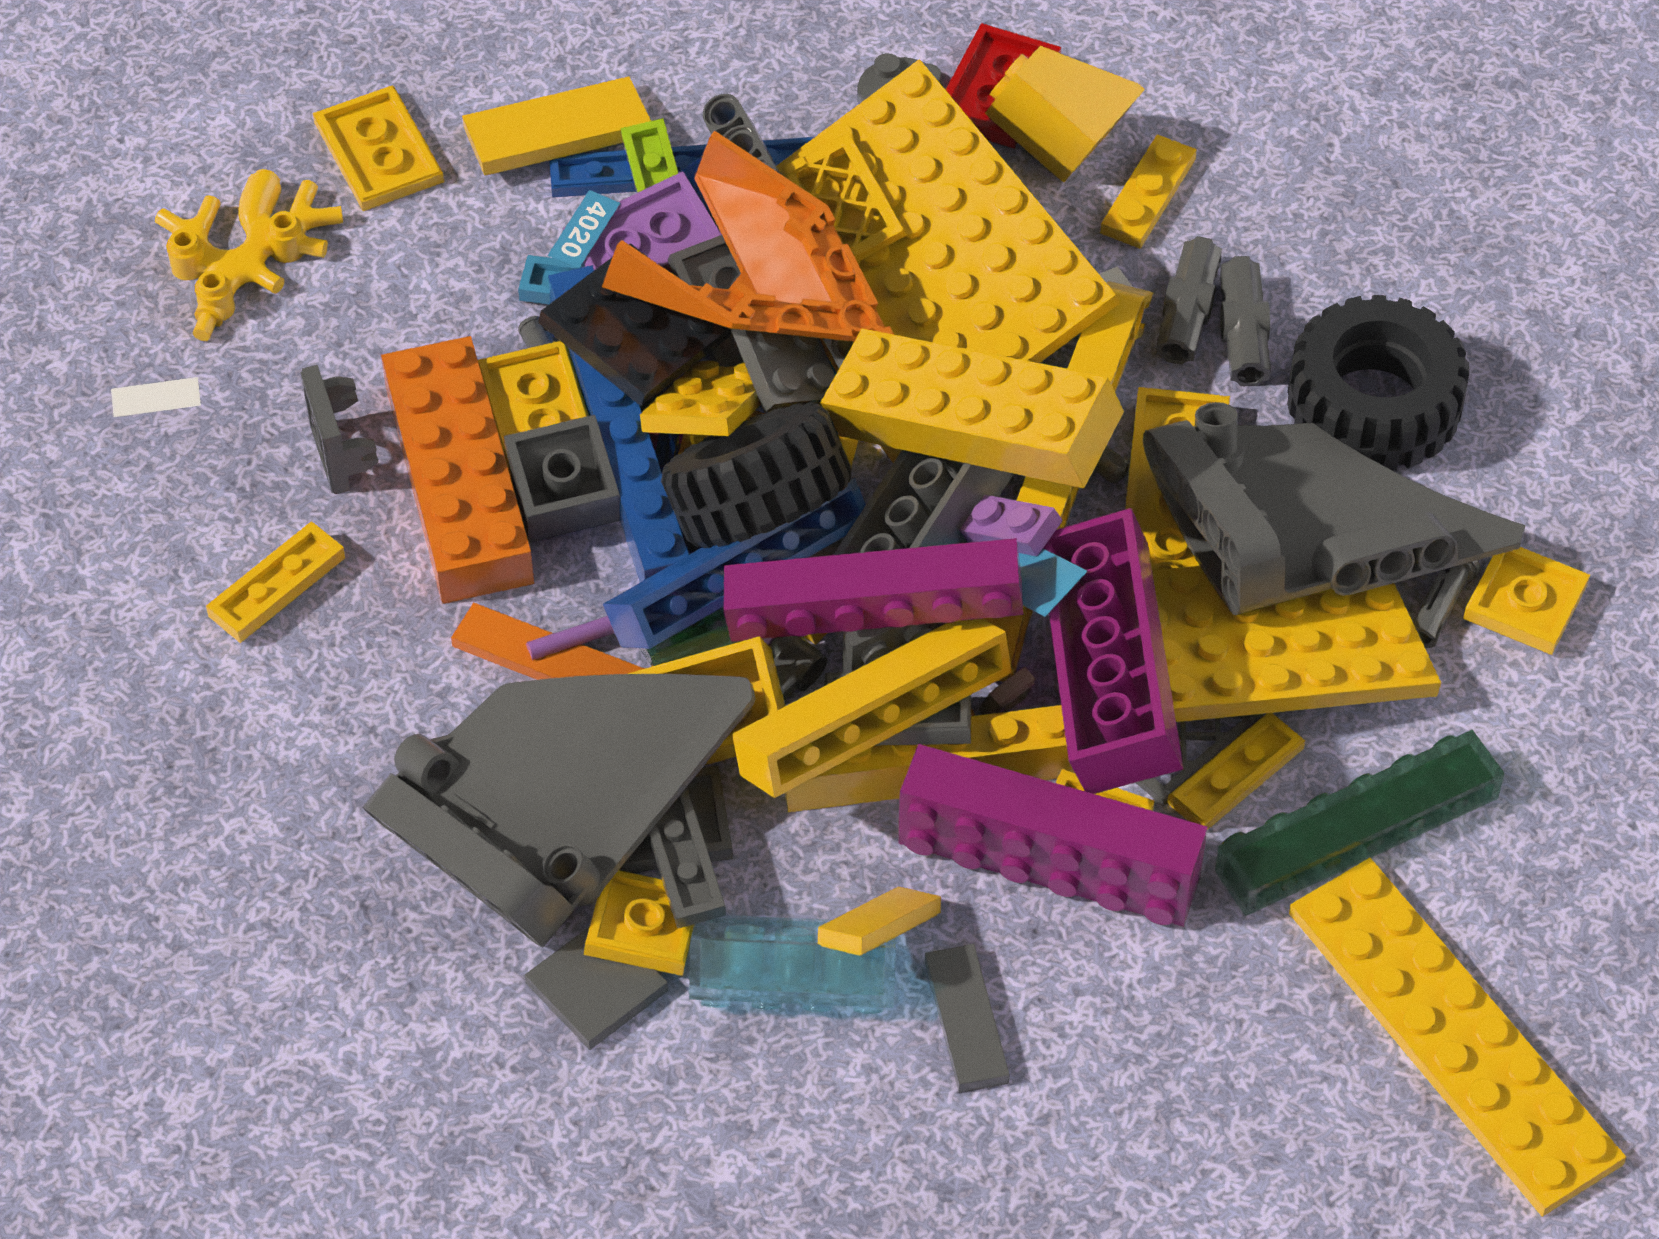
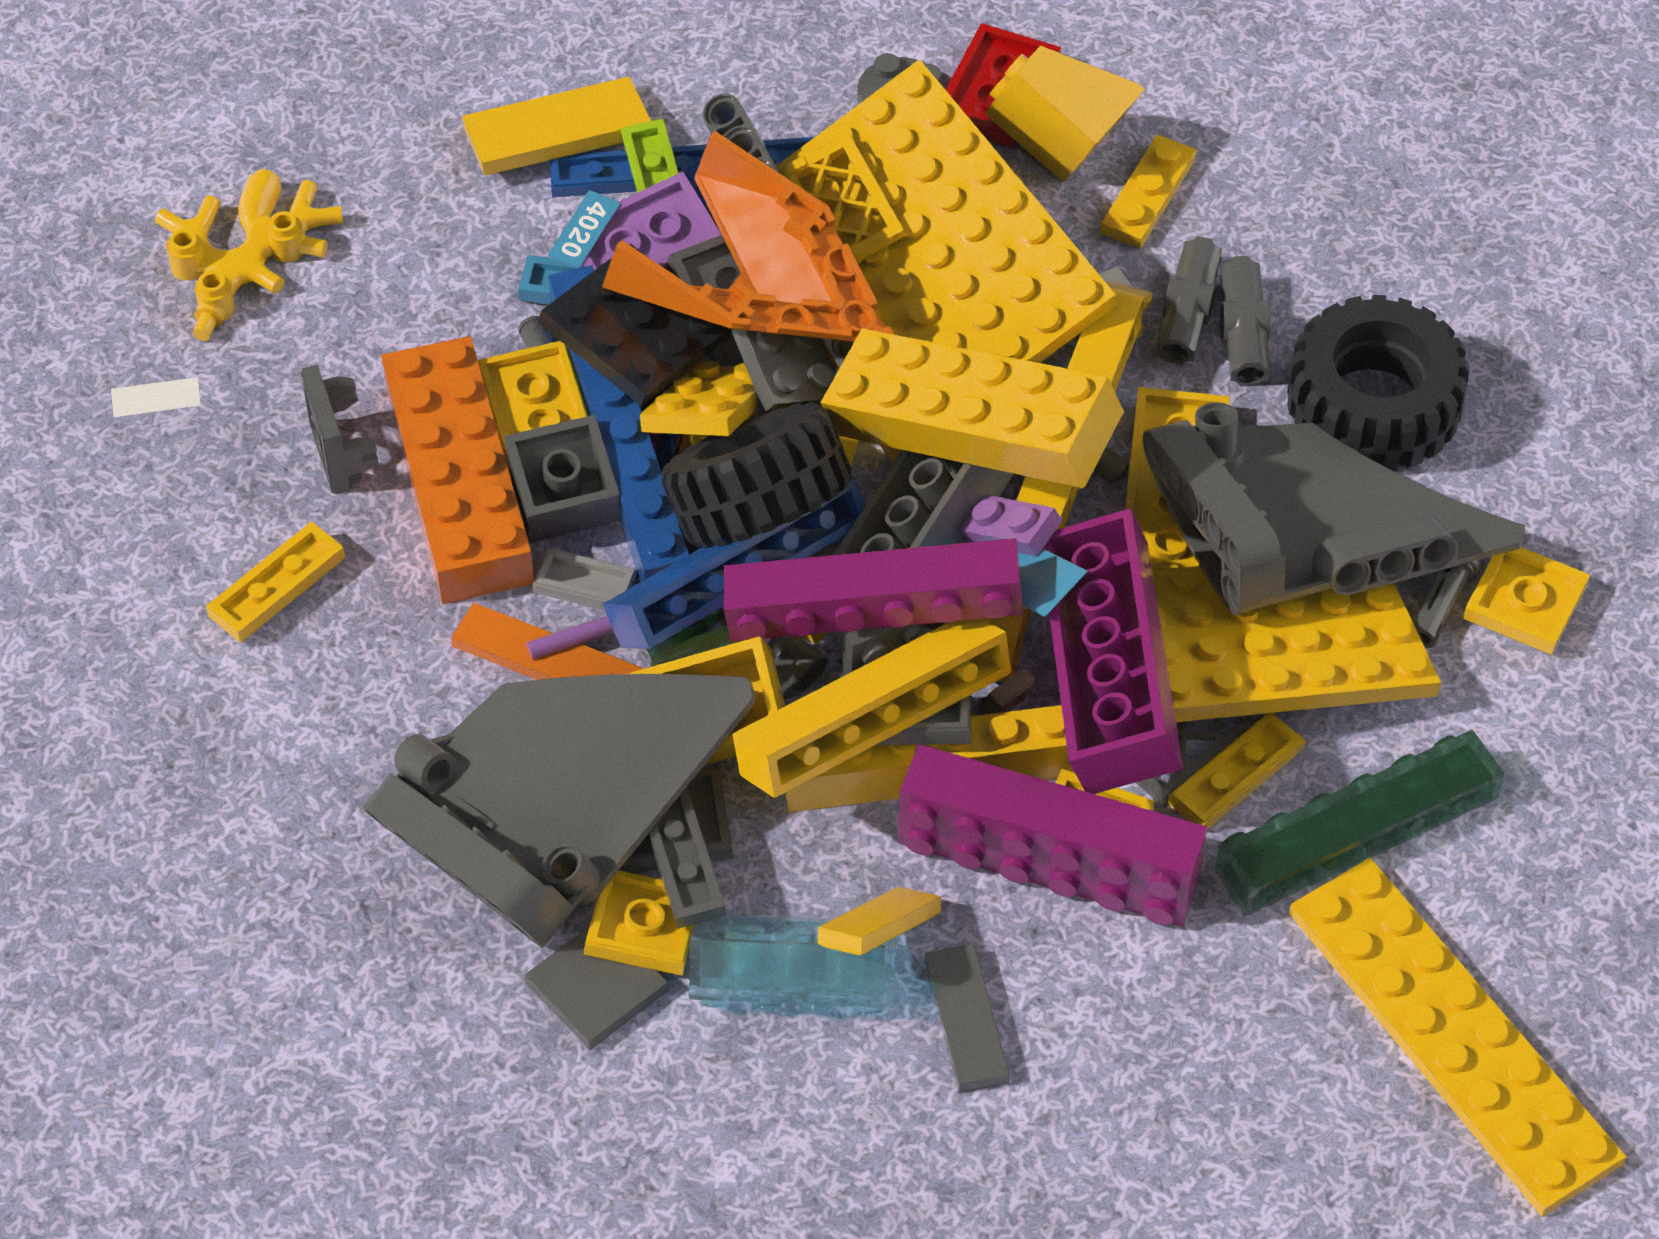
yellow tile [313,85,444,211] -> none
none -> light grey tile [533,548,638,610]

